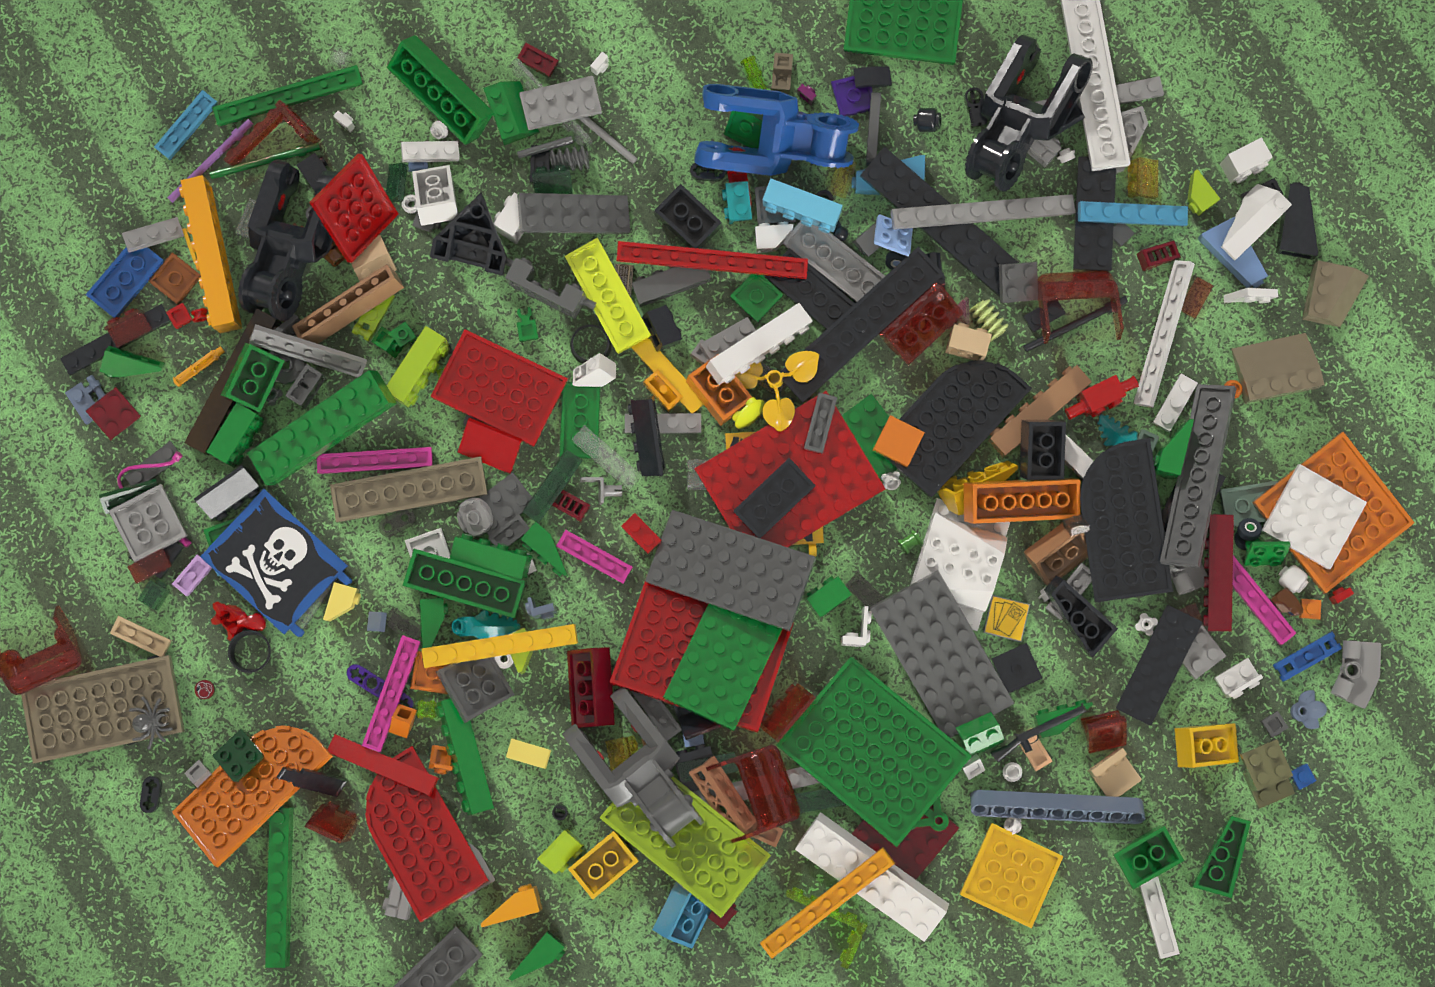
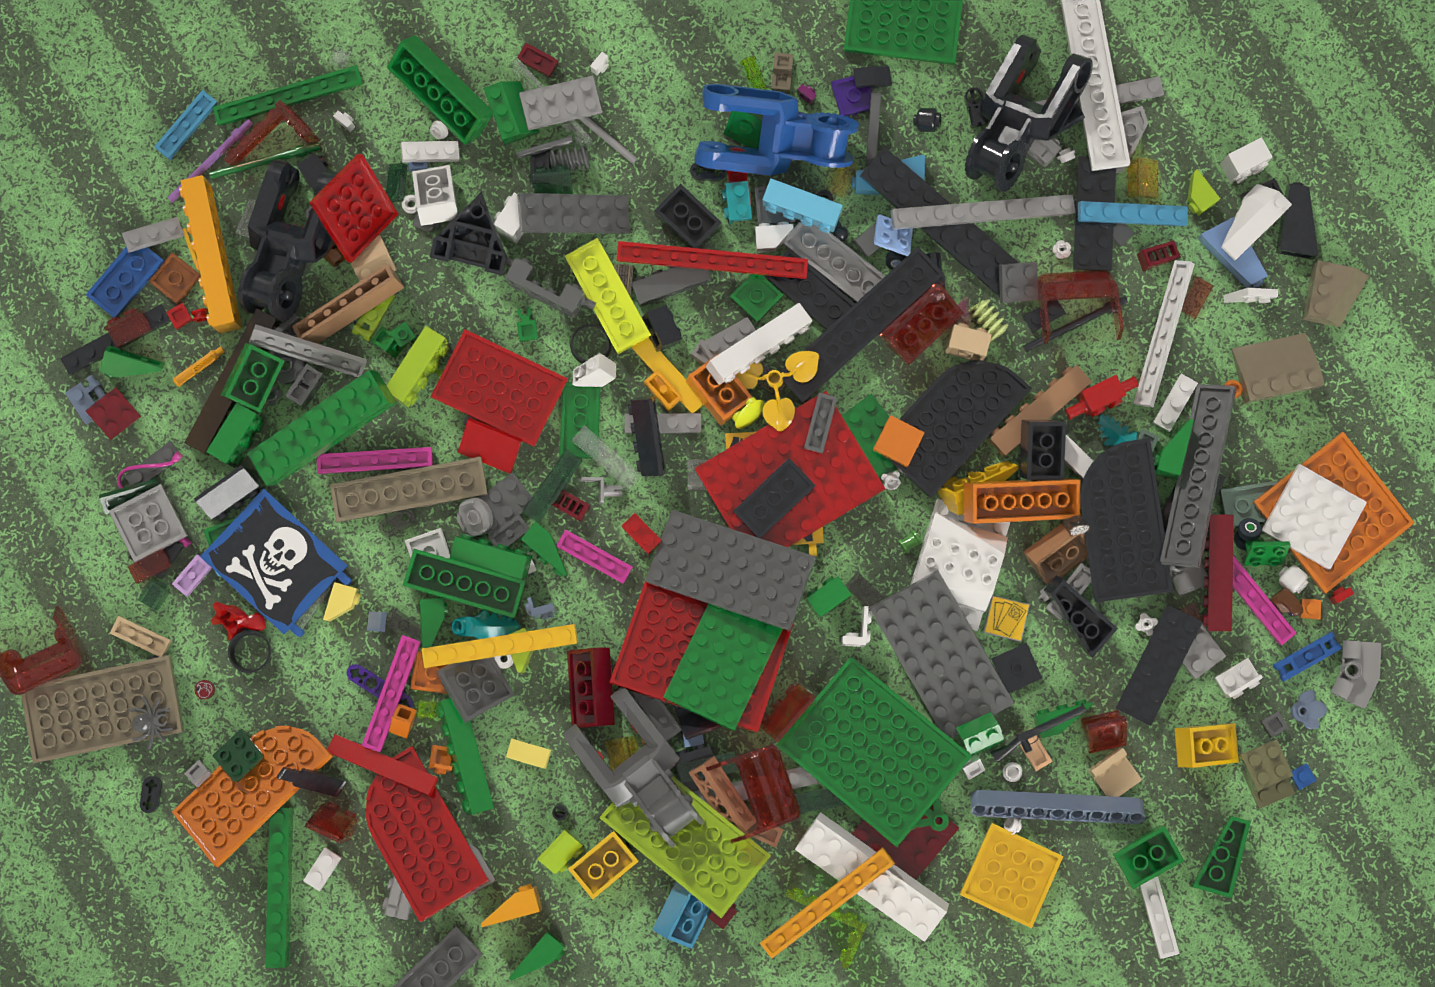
none -> white plate [303,847,342,891]
none -> white plate [1053,240,1071,259]

